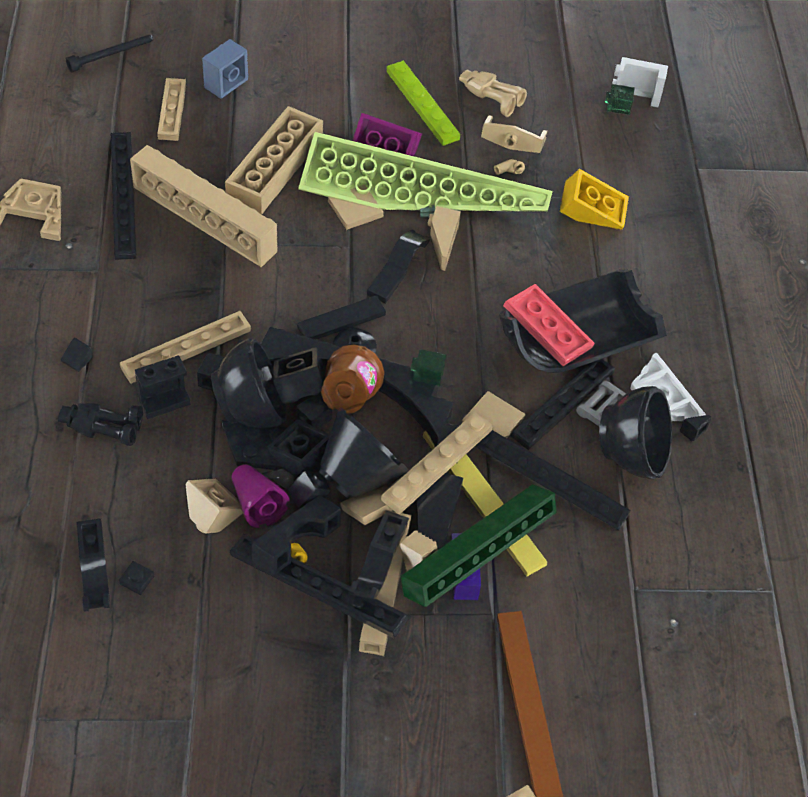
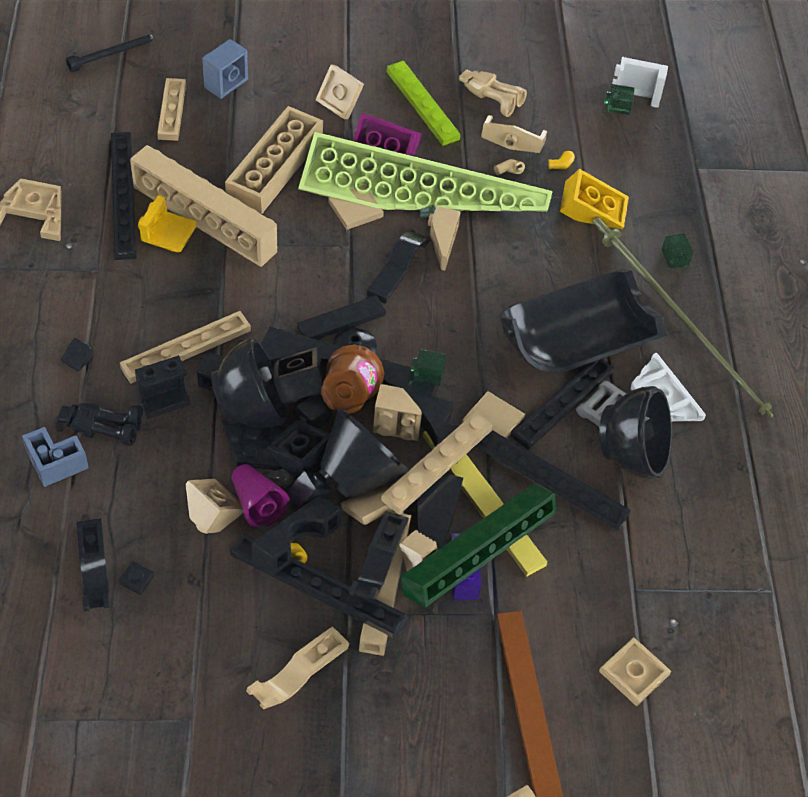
coral tile [503,284,595,366] -> none
black slope [680,415,711,441] -> none
none -> sand blue brick [22,427,89,487]
none -> yellow bracket [138,195,197,253]
none -> tan piece [246,626,350,709]
none -> tan tile [316,65,364,119]
none -> tan slope [373,384,422,441]
none -> yellow arm [548,151,575,169]
none -> olive piece [593,217,773,417]
none -> tan tile [599,637,671,706]
none -> clear green brick [661,233,693,269]

